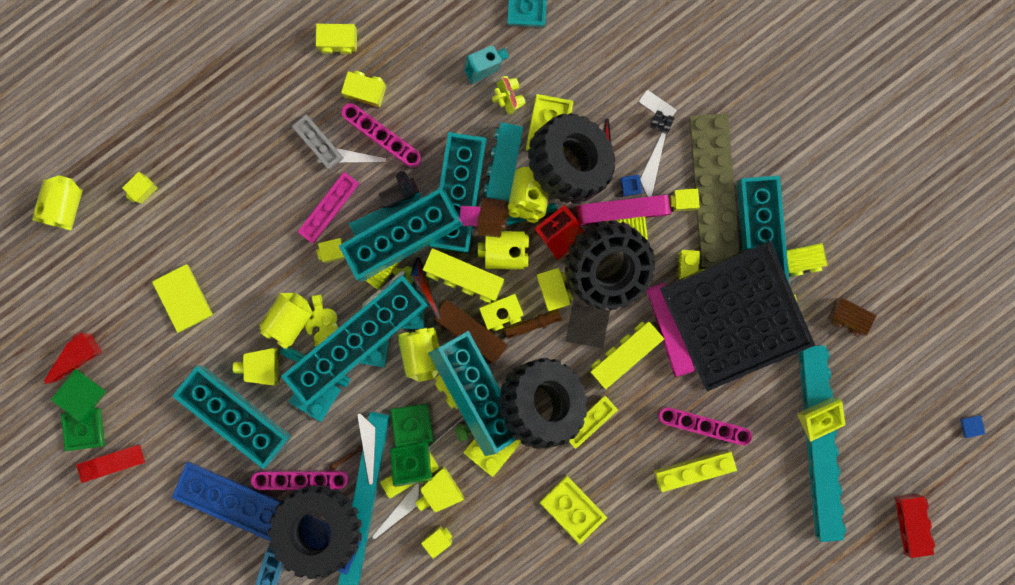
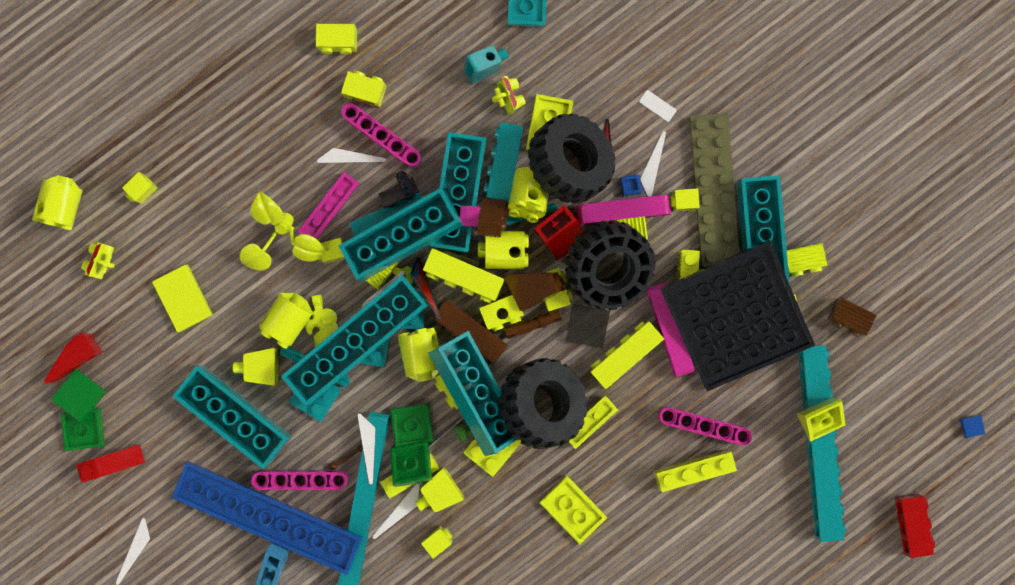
black tyre [268,485,362,579] -> none
light grey plate [292,114,344,170] -> none
black wheel [650,110,675,135] -> none
none -> neon yellow hips [81,242,115,279]
none -> white sticker [116,518,150,585]
none -> neon yellow plant [240,191,328,271]
none -> sticker [444,250,479,267]
none -> reddish brown slope [504,272,566,311]

